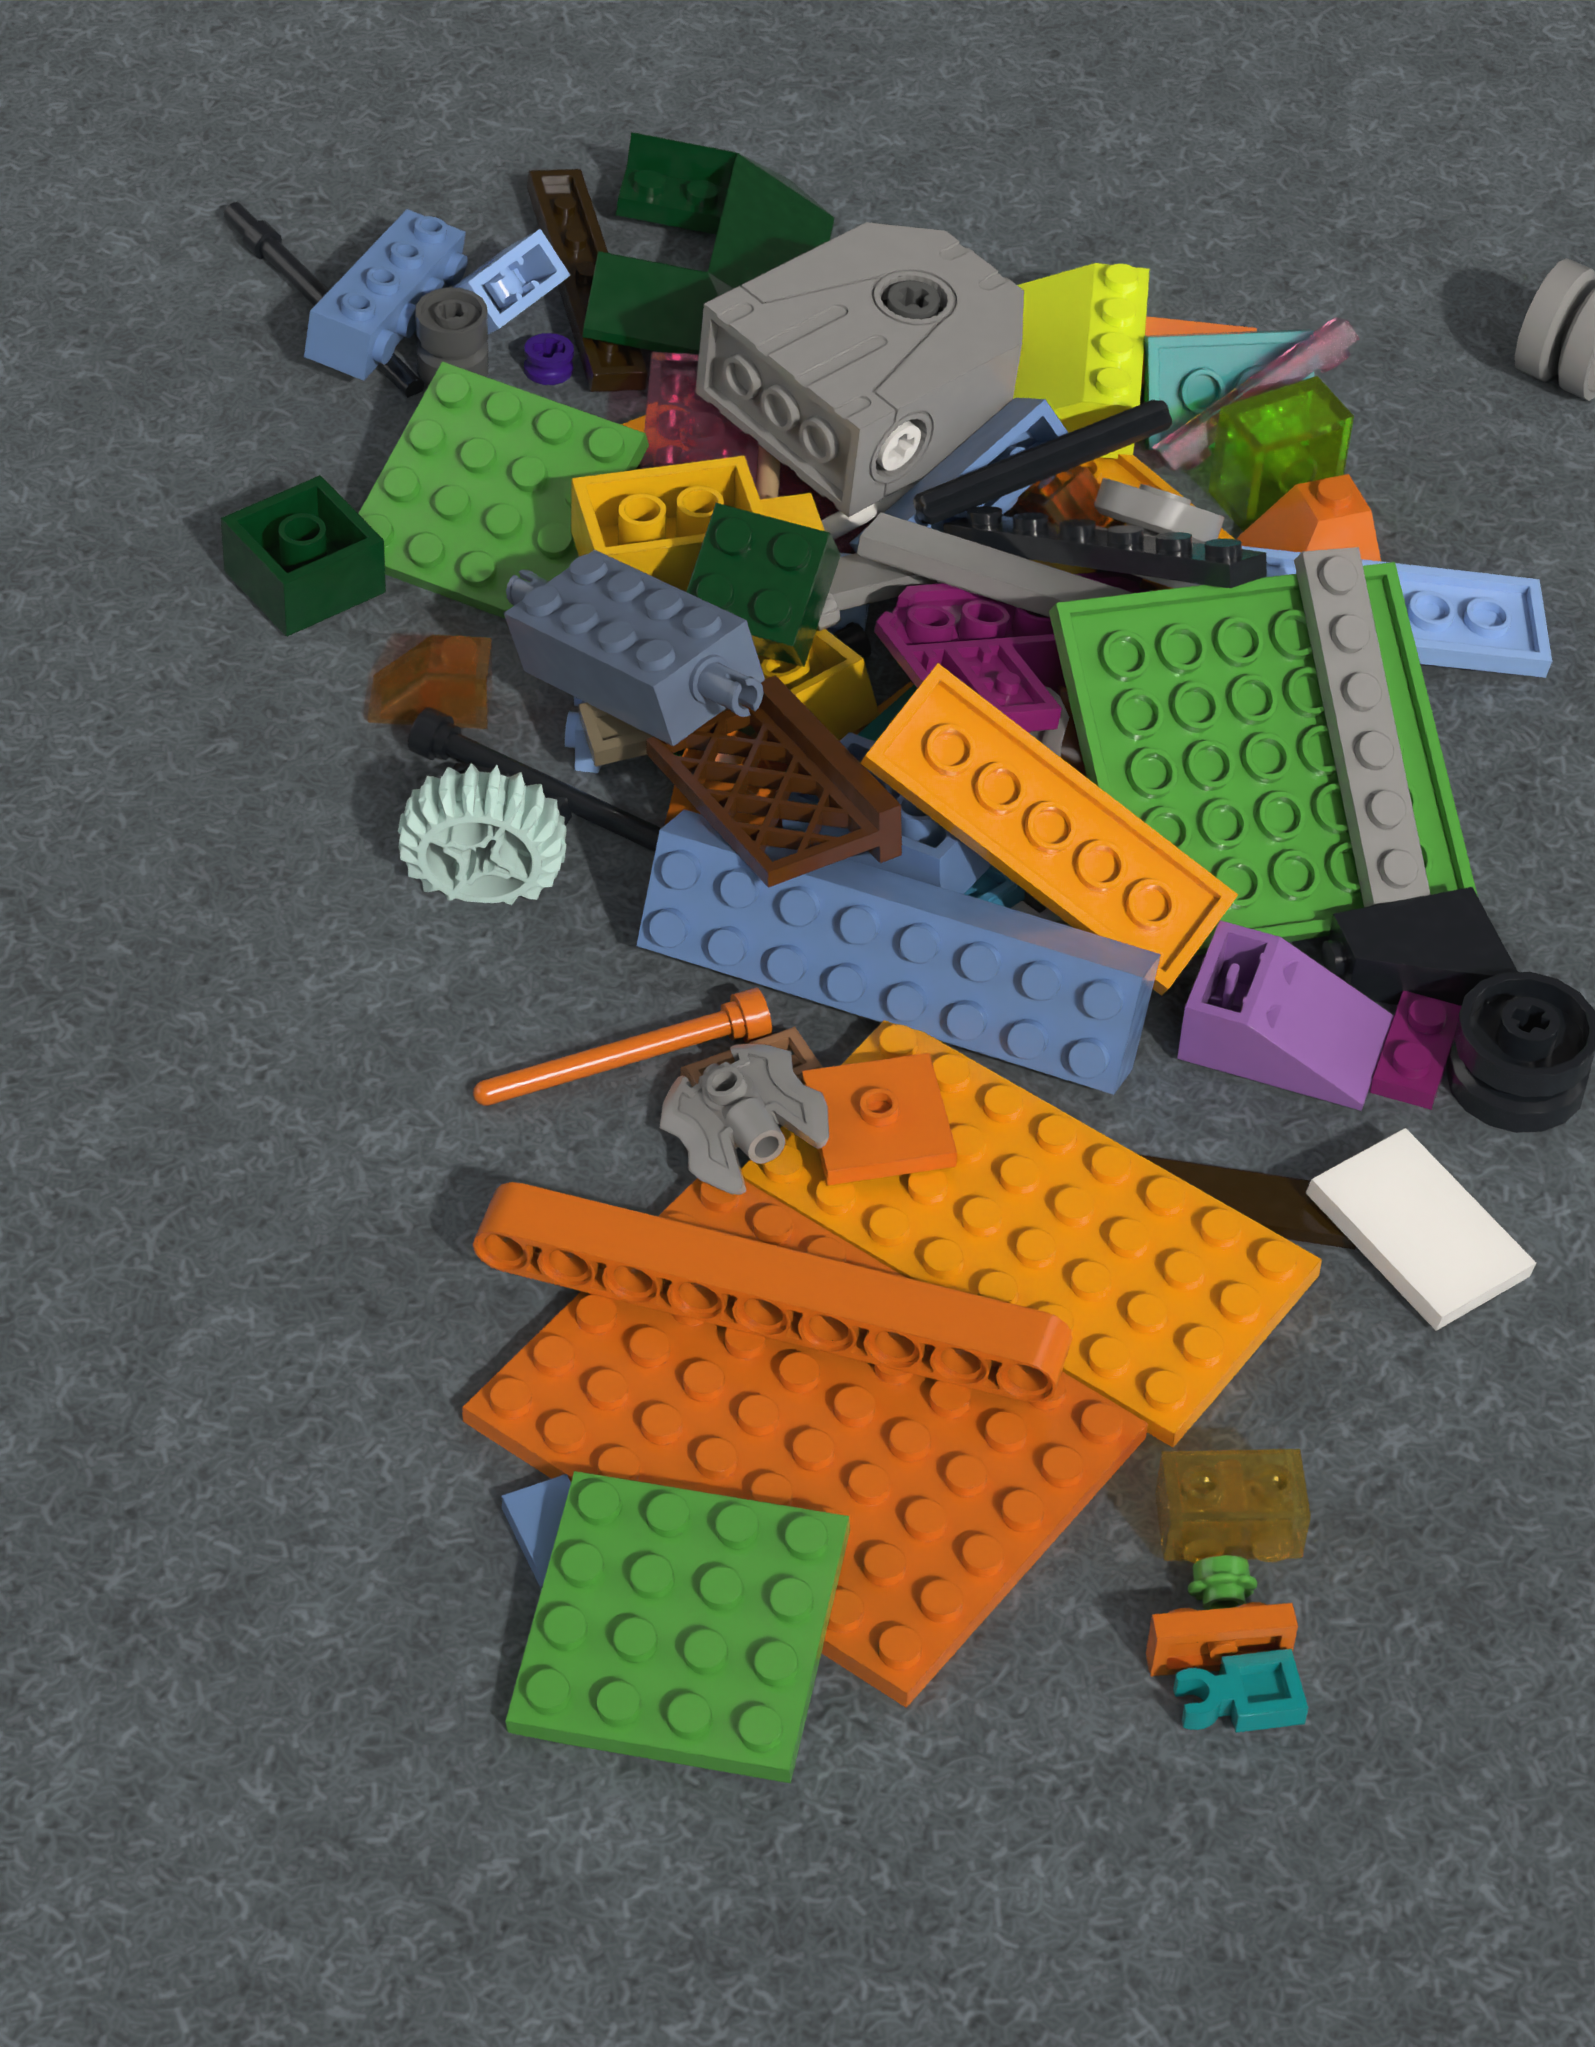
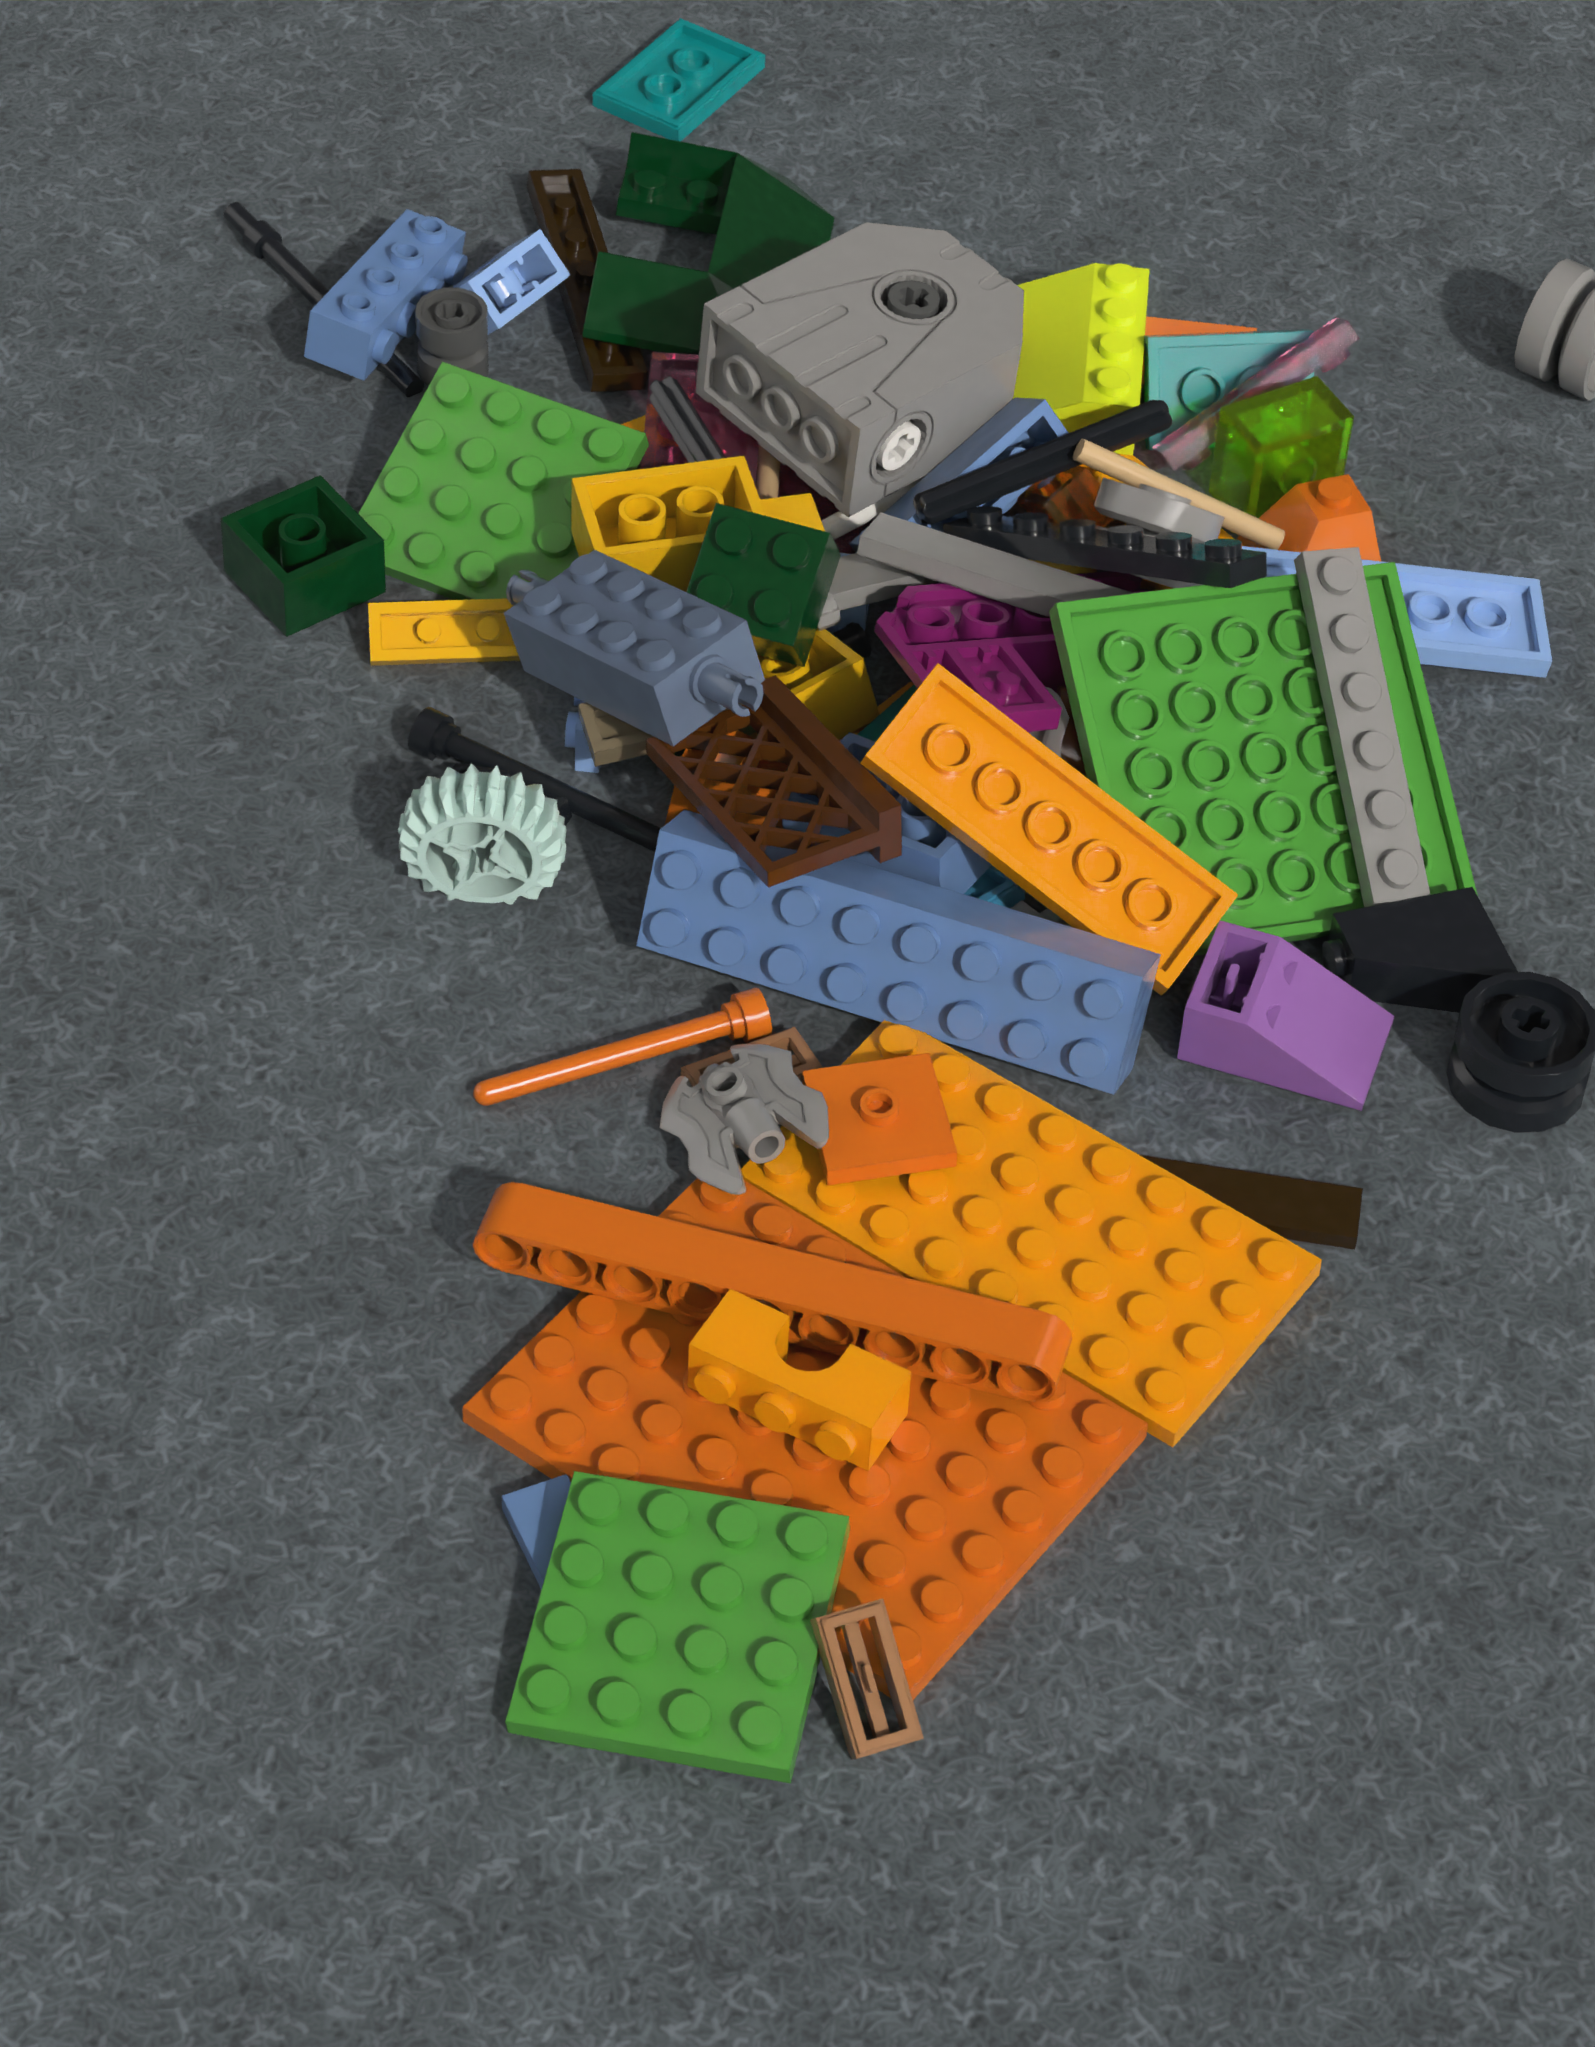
clear orange slope [368,635,492,729] -> none
dark purple bush [524,333,574,385] -> none
orange plate [1146,1602,1298,1677] -> none
clear yellow brick [1155,1449,1311,1563] -> none
teal plate [1173,1649,1309,1733] -> none
bright green plate [1188,1555,1257,1610] -> none
white tile [1306,1128,1536,1331] -> none
magenta plate [1370,990,1462,1110] -> none
none -> yellow plate [368,598,520,666]
none -> teal tile [592,18,766,141]
none -> black axle [649,376,726,463]
none -> light orange arch [688,1289,911,1471]
none -> medium nougat tile [810,1598,924,1760]
none -> tan bar [1073,439,1285,550]

